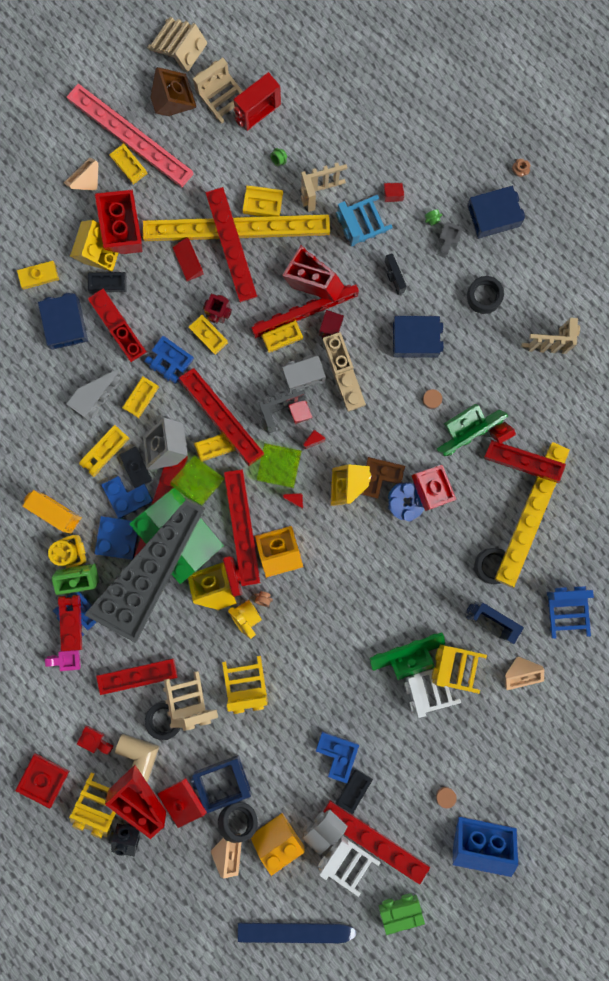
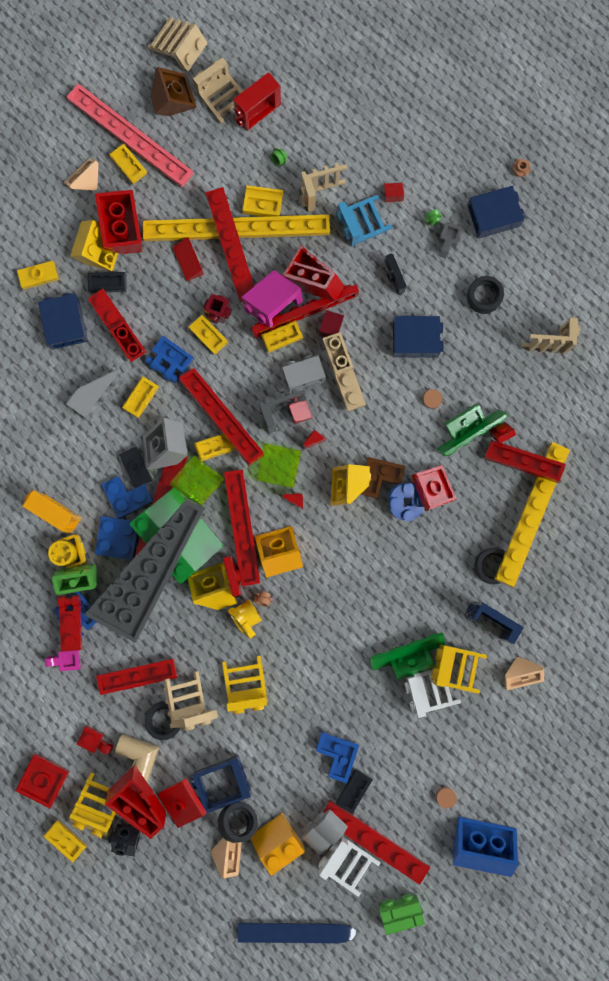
yellow plate [79,425,130,477] -> none
blue plate [547,586,594,639] -> none
none -> yellow plate [43,819,88,863]
none -> dark pink panel [242,270,303,328]

